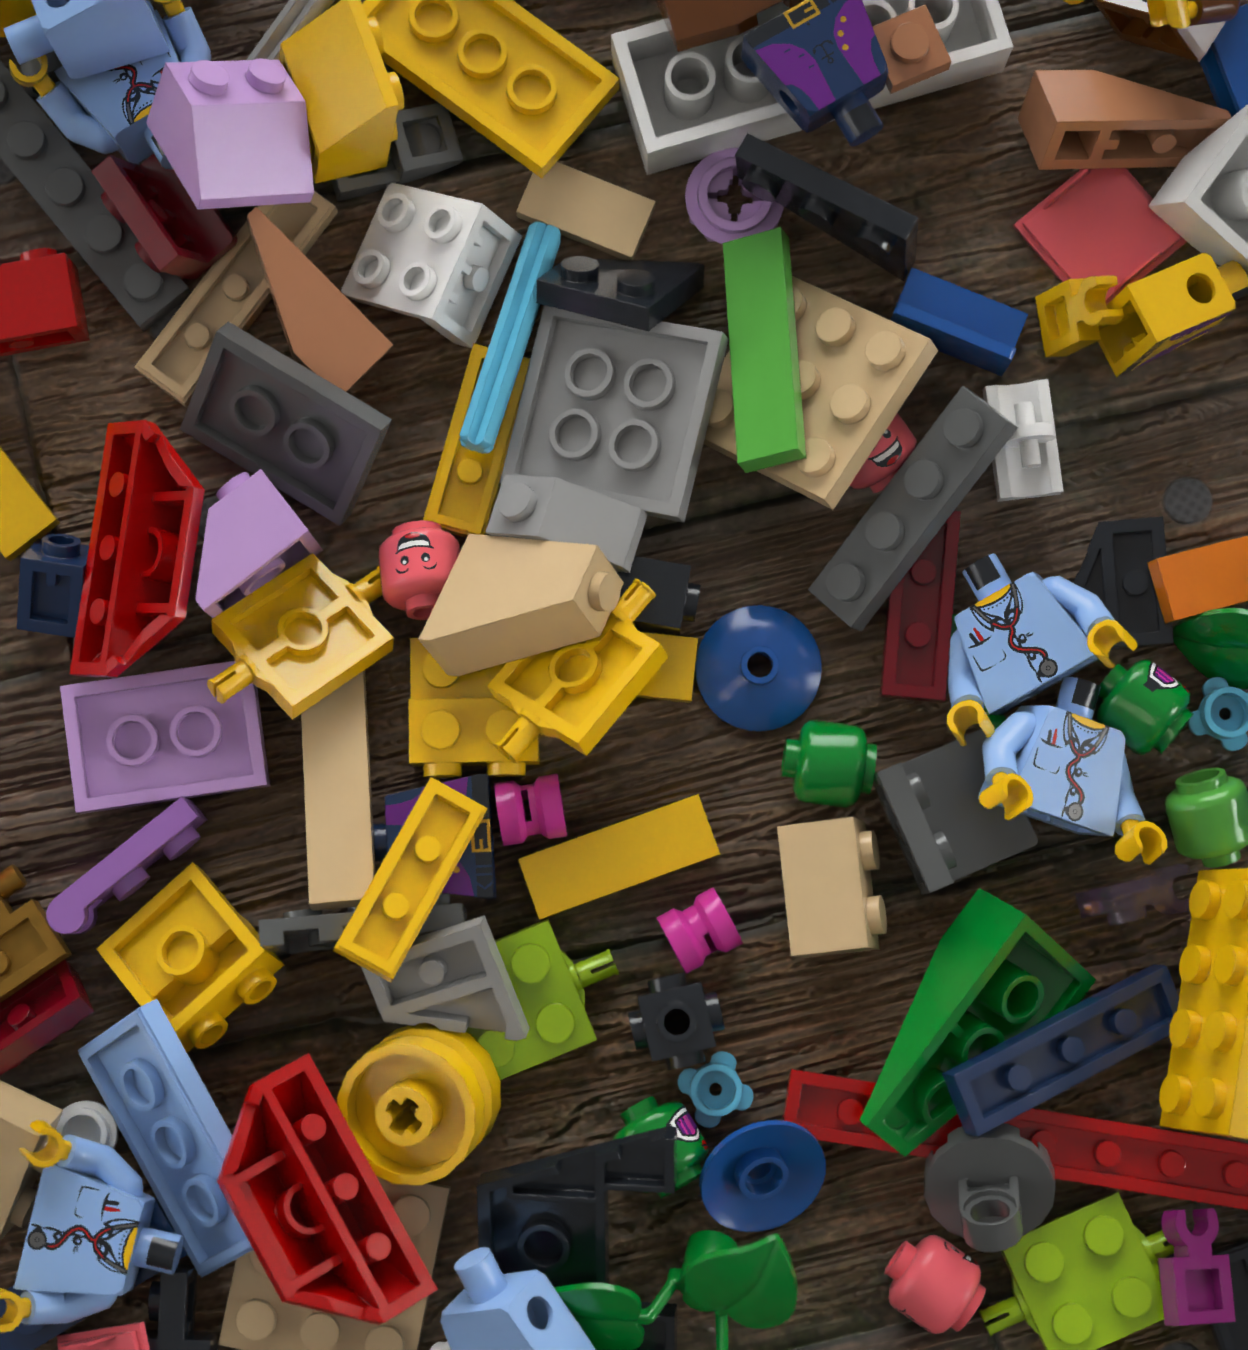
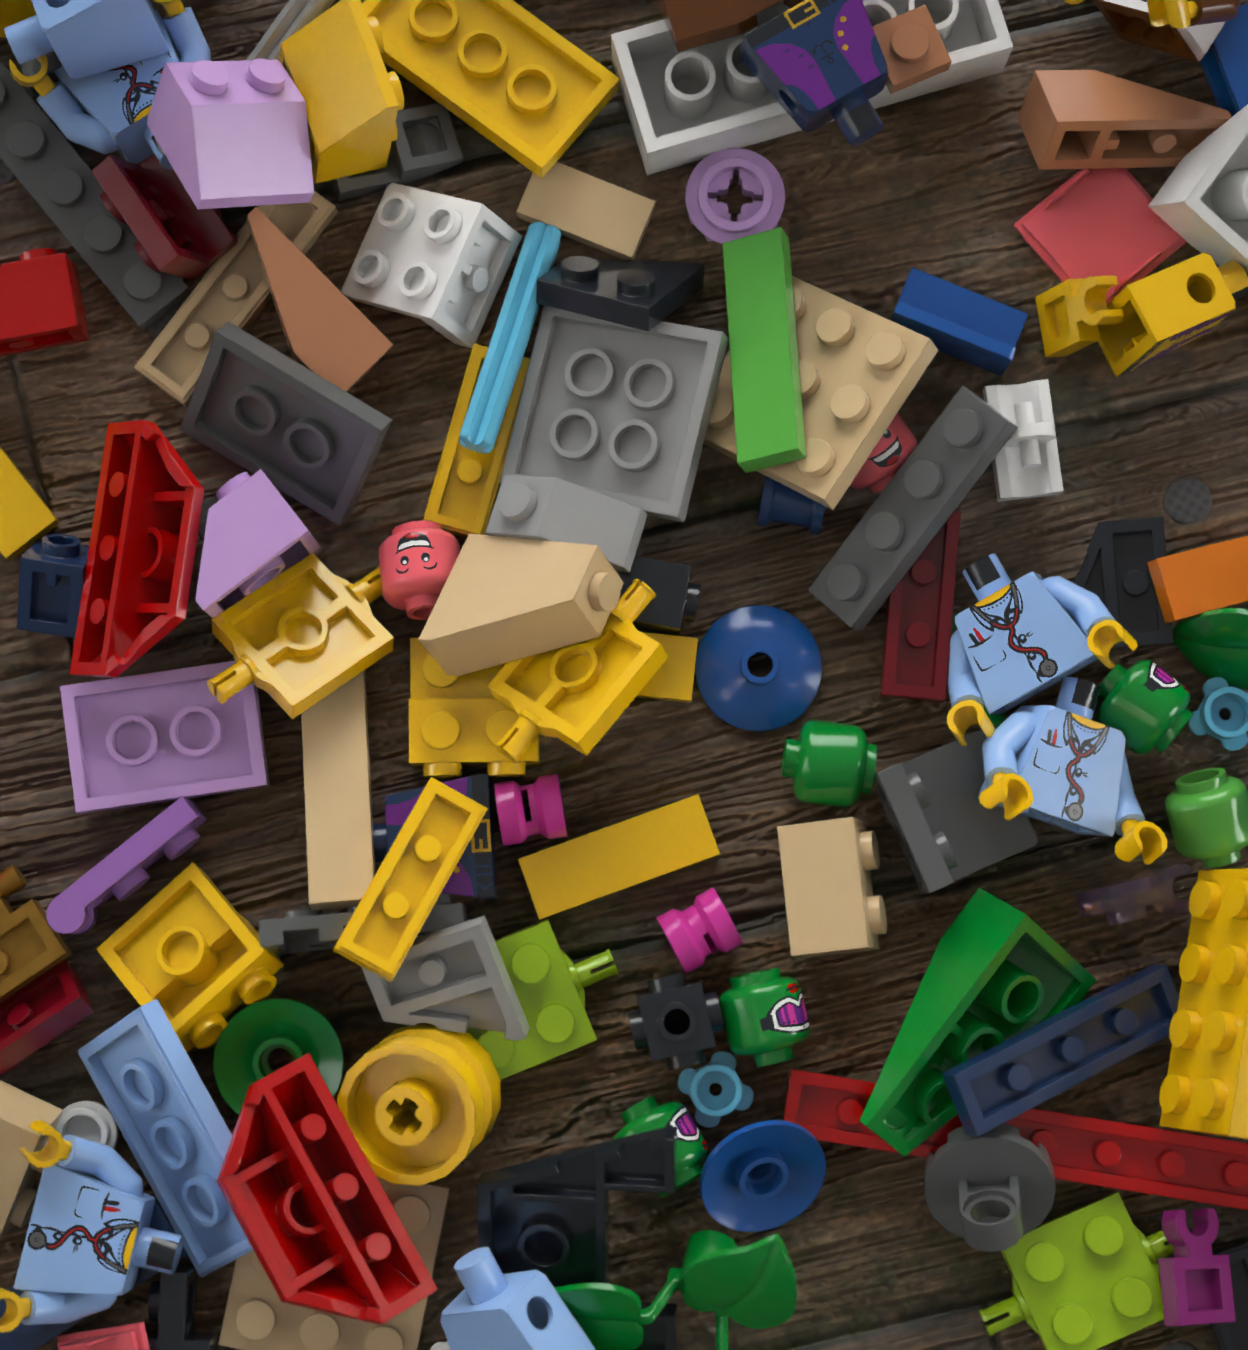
black wing [735,133,918,281] -> none
coral head [884,1235,986,1334] -> none
none -> green dish [213,998,344,1115]
none -> green head [719,967,810,1067]
none -> dark blue bush [757,475,825,535]

